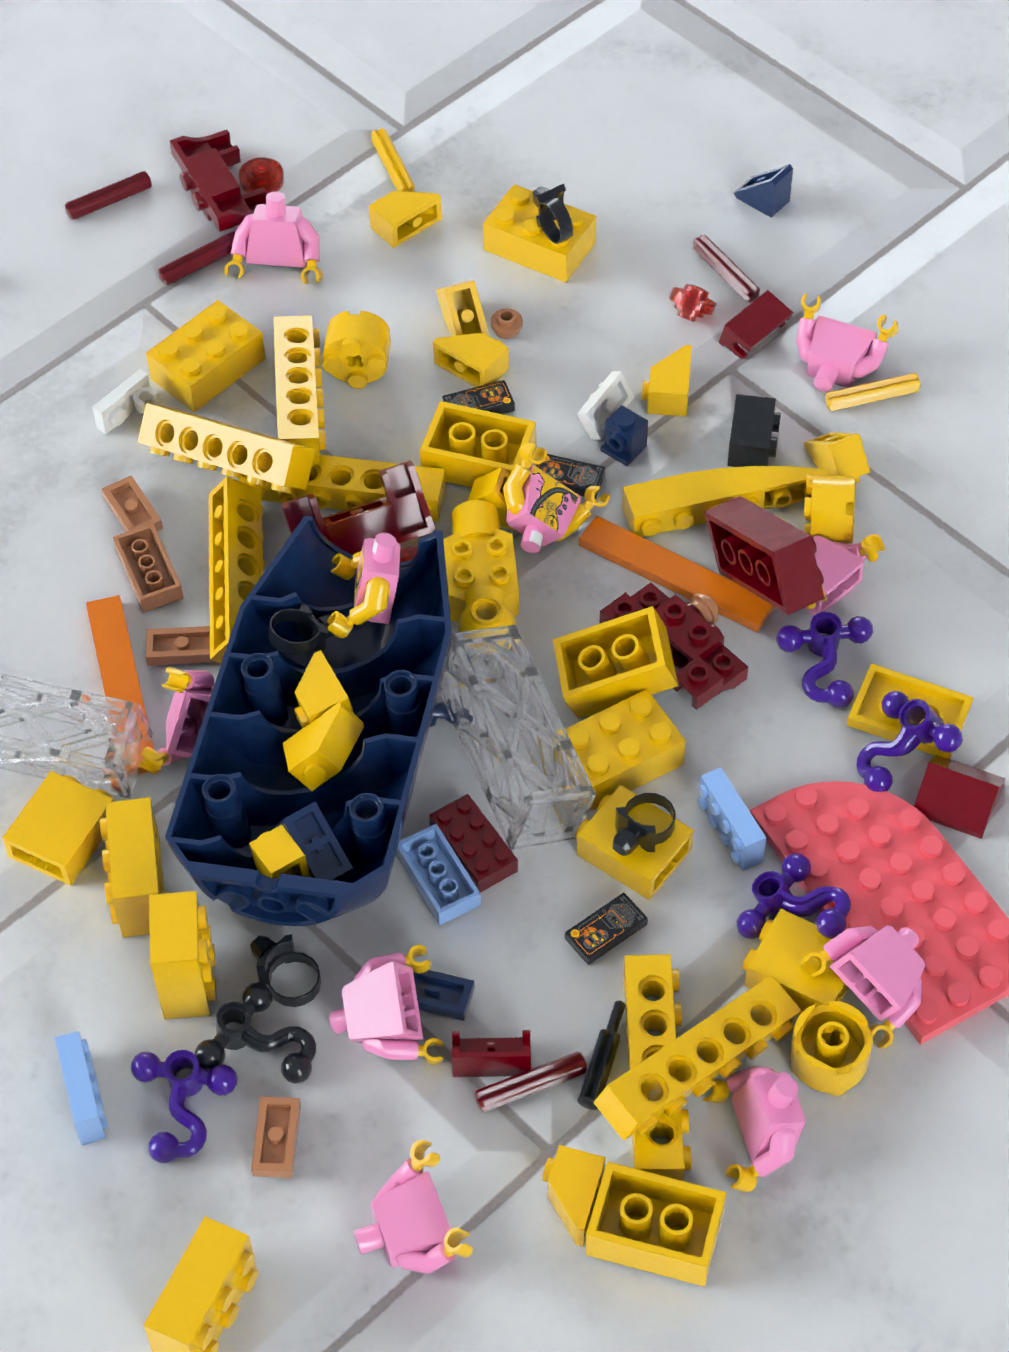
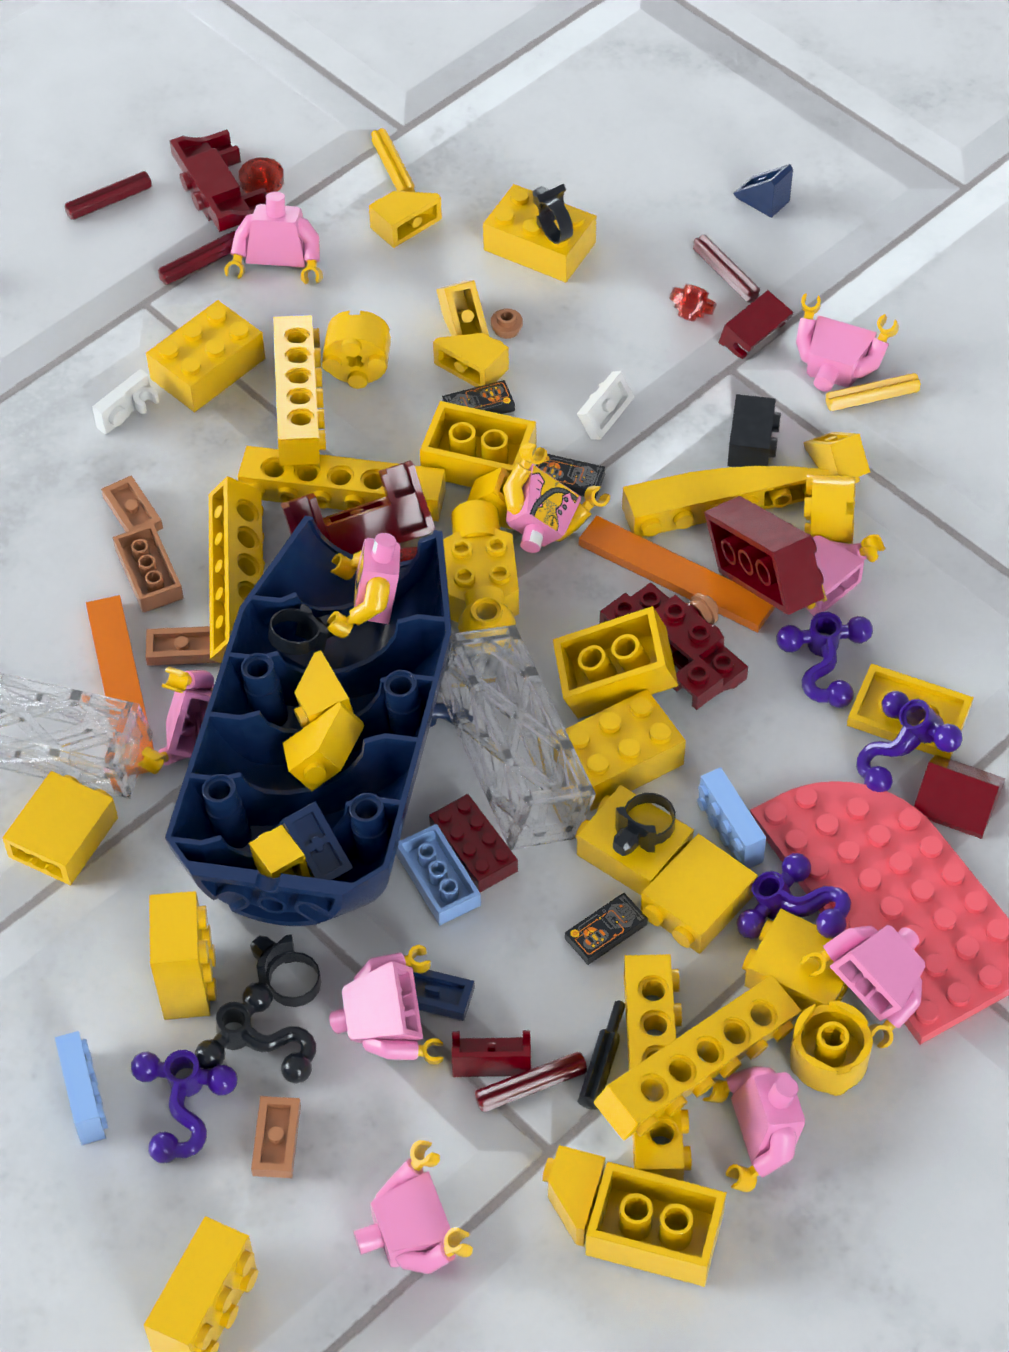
yellow brick [100,797,165,938] -> none
yellow brick [138,403,316,493] -> none
dark blue brick [601,405,648,466] -> none
yellow slope [642,345,692,417] -> none
none -> yellow brick [641,833,758,954]

